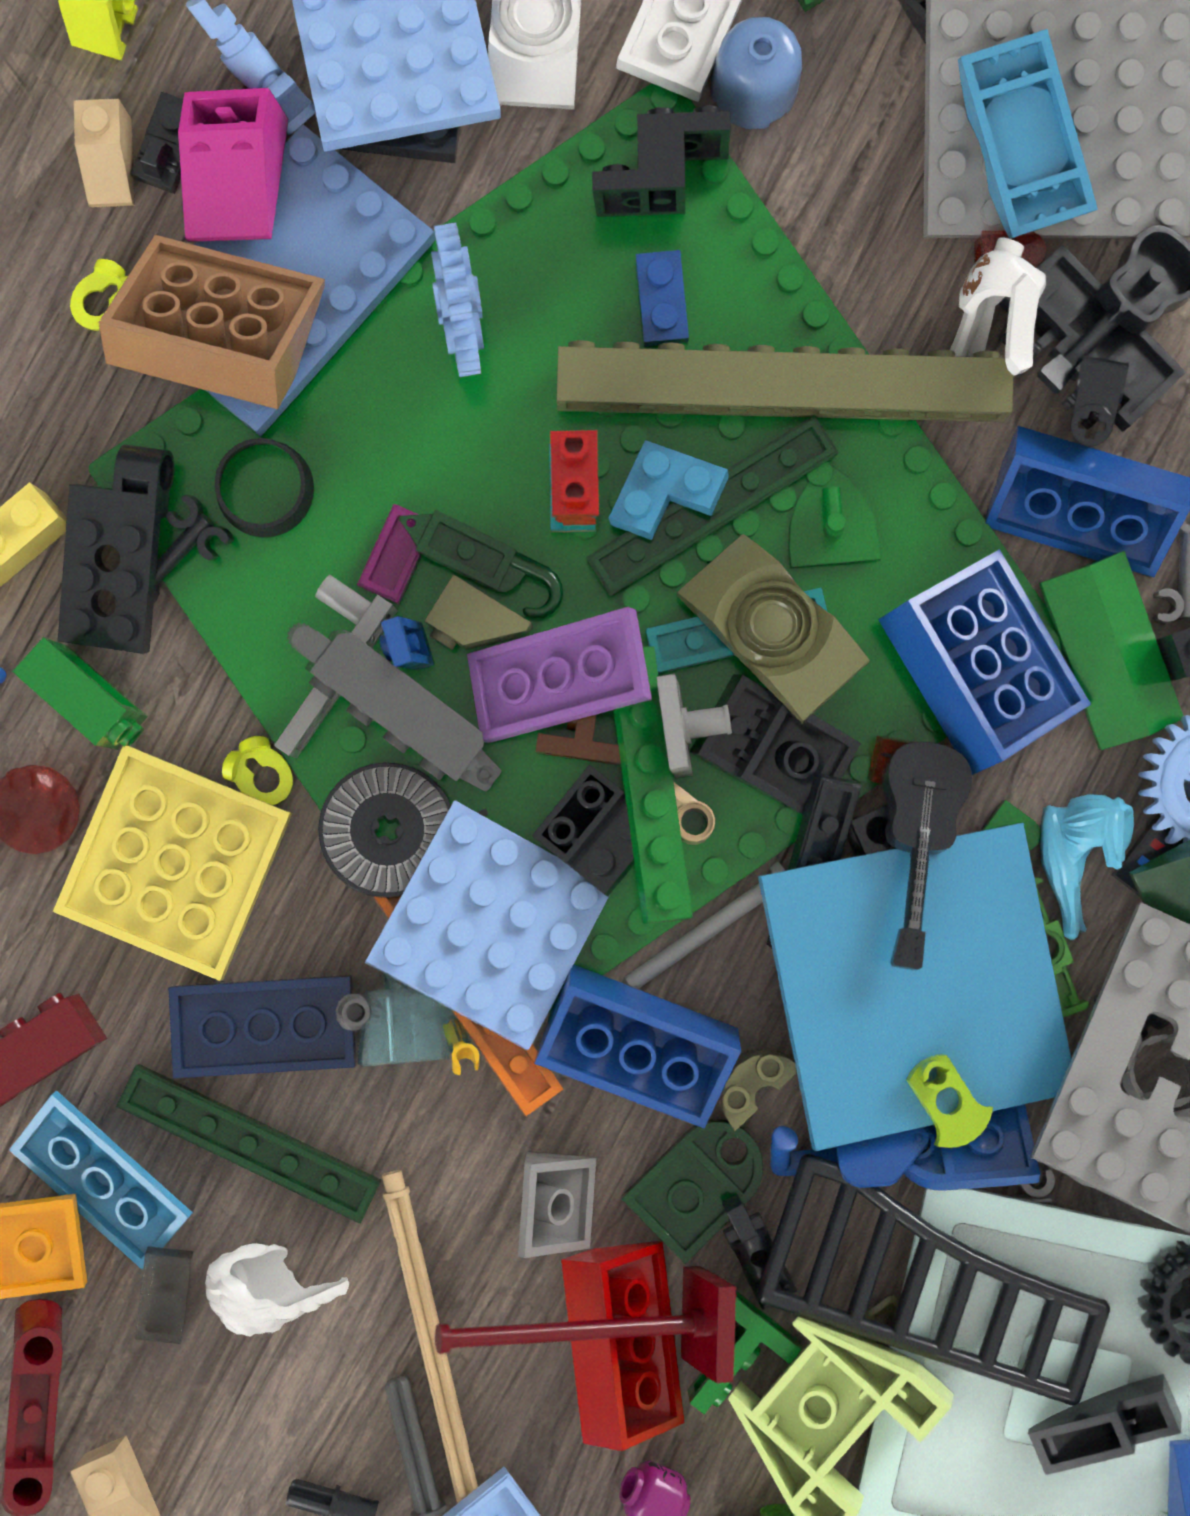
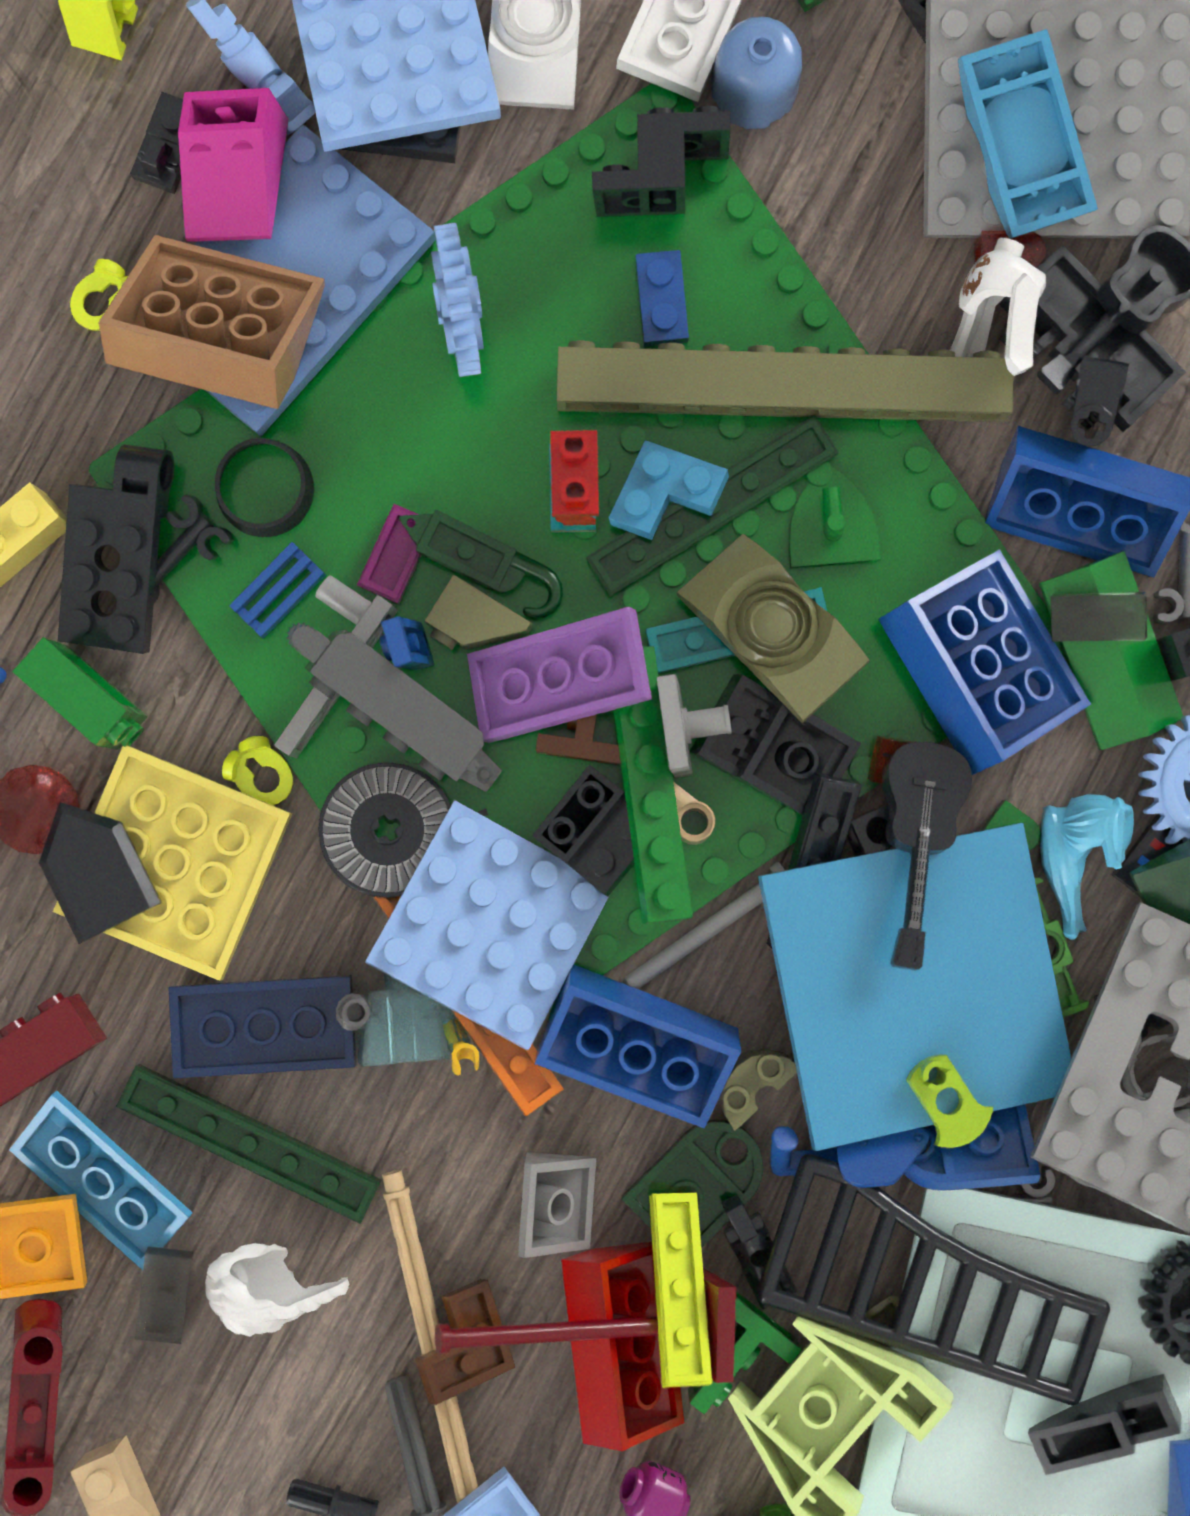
tan slope [74,99,134,207] -> none
none -> black tile [39,802,162,944]
none -> blue tile [229,542,326,639]
none -> reddish brown plate [415,1279,516,1405]
none -> neon yellow tile [649,1193,712,1388]
none -> clear smoke plate [1051,592,1147,642]

